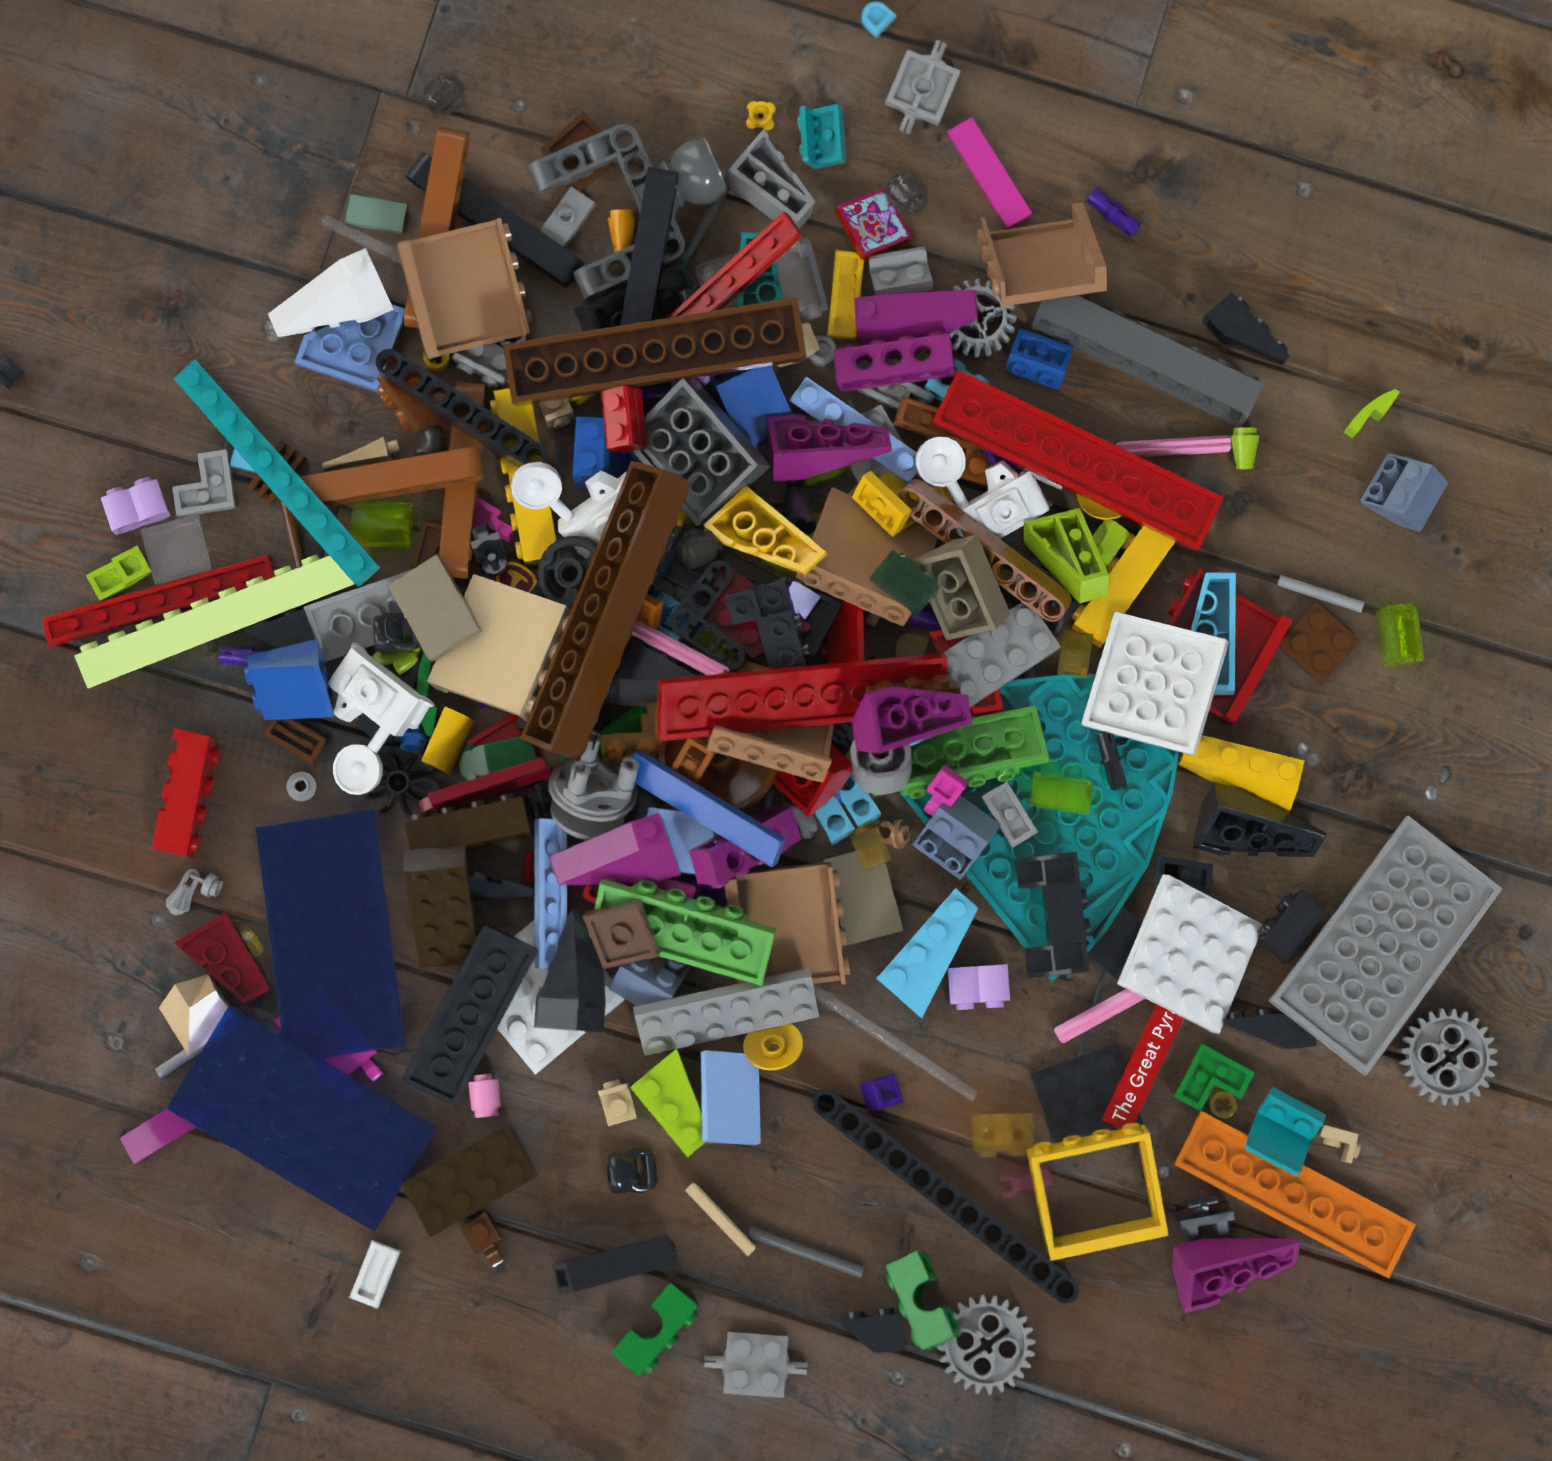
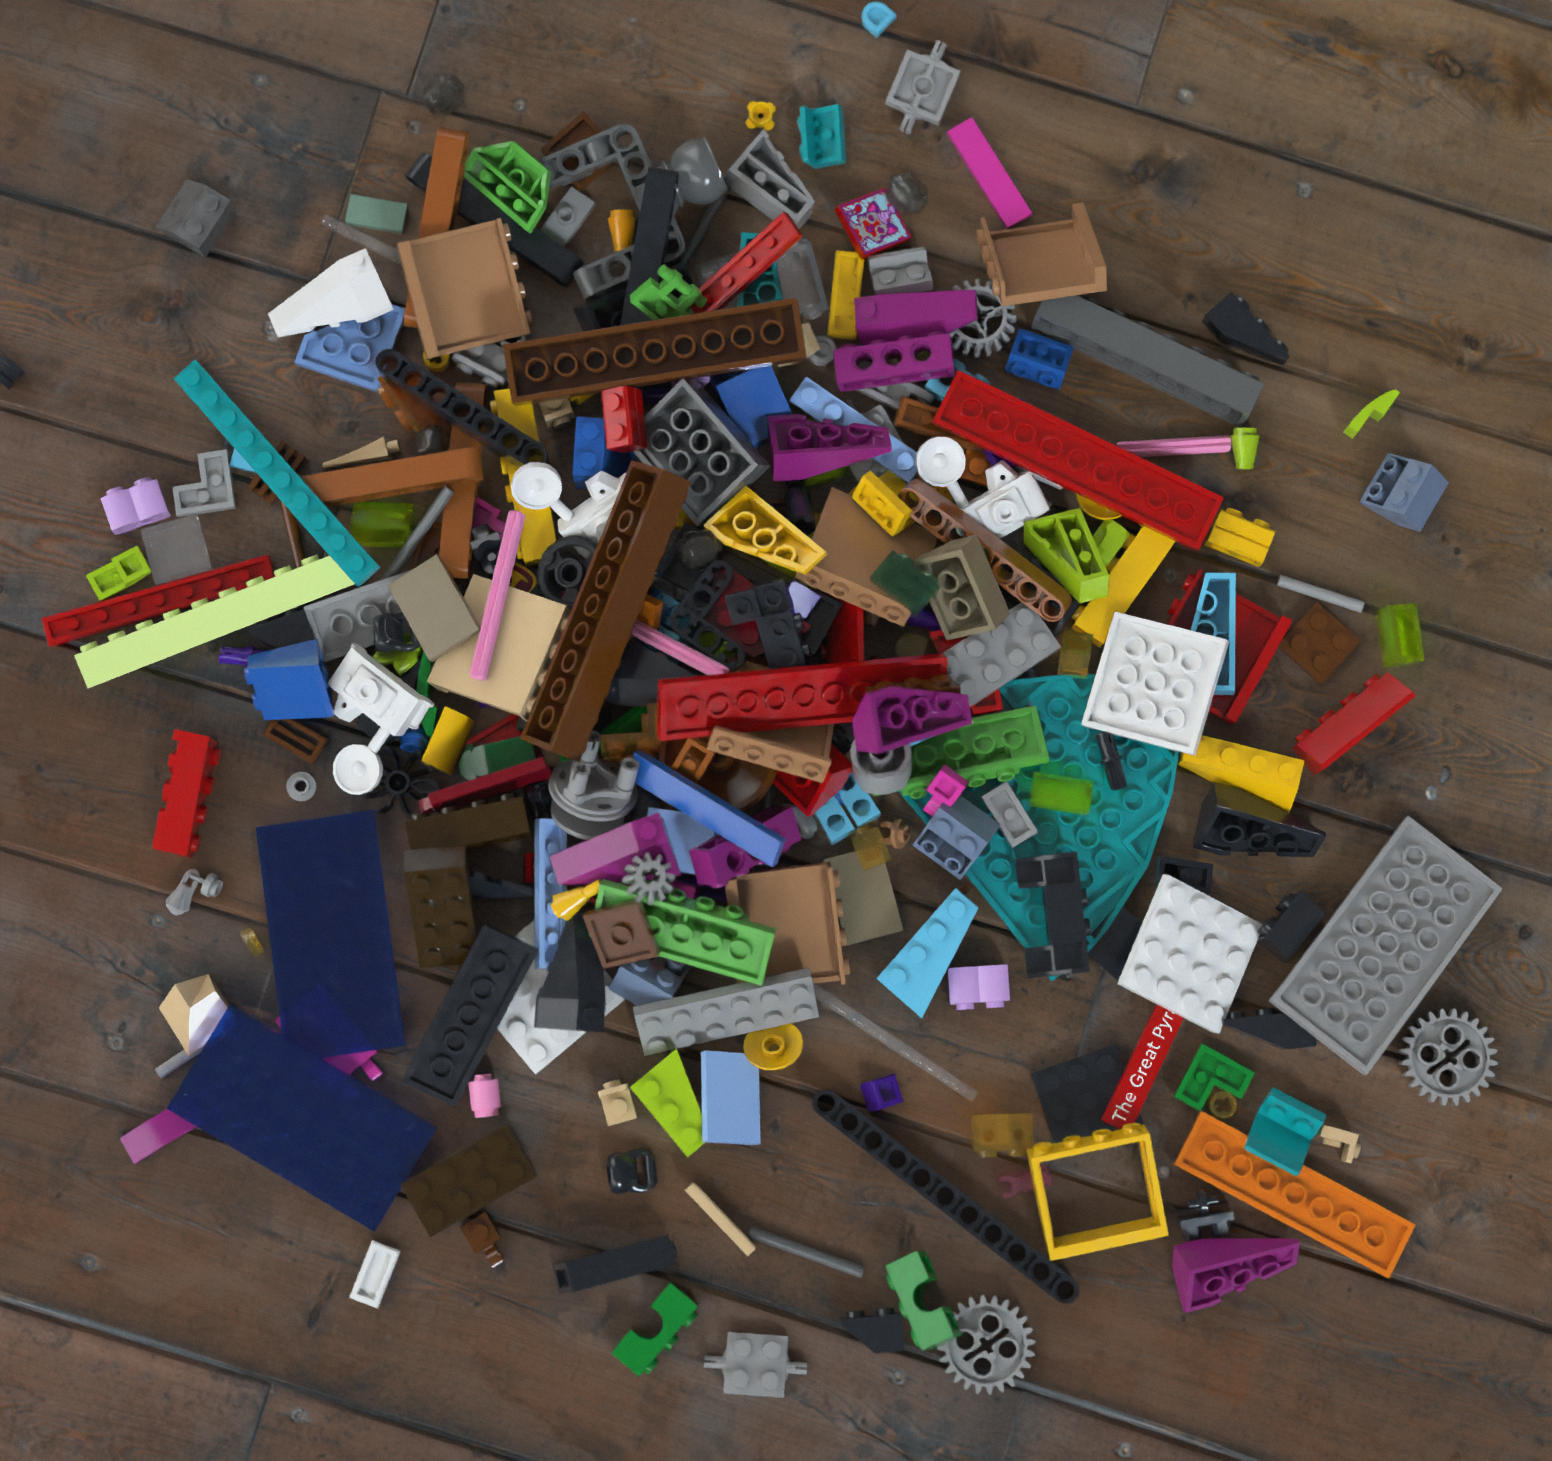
dark red wing [174,912,272,1005] -> none
bright pink axle [1054,989,1145,1043] -> none
dark purple pin [1085,187,1142,238] -> none
none -> flat silver slope [156,179,236,258]
none -> dark grey bar [381,484,455,580]
none -> bright green wedge [464,141,551,233]
none -> bright pink axle [469,510,525,680]
none -> yellow cone [551,879,601,921]
none -> light grey gear [623,852,675,905]
none -> bright green plate [630,265,707,320]
none -> yellow brick [1205,508,1275,567]
none -> red slope [1292,672,1416,776]

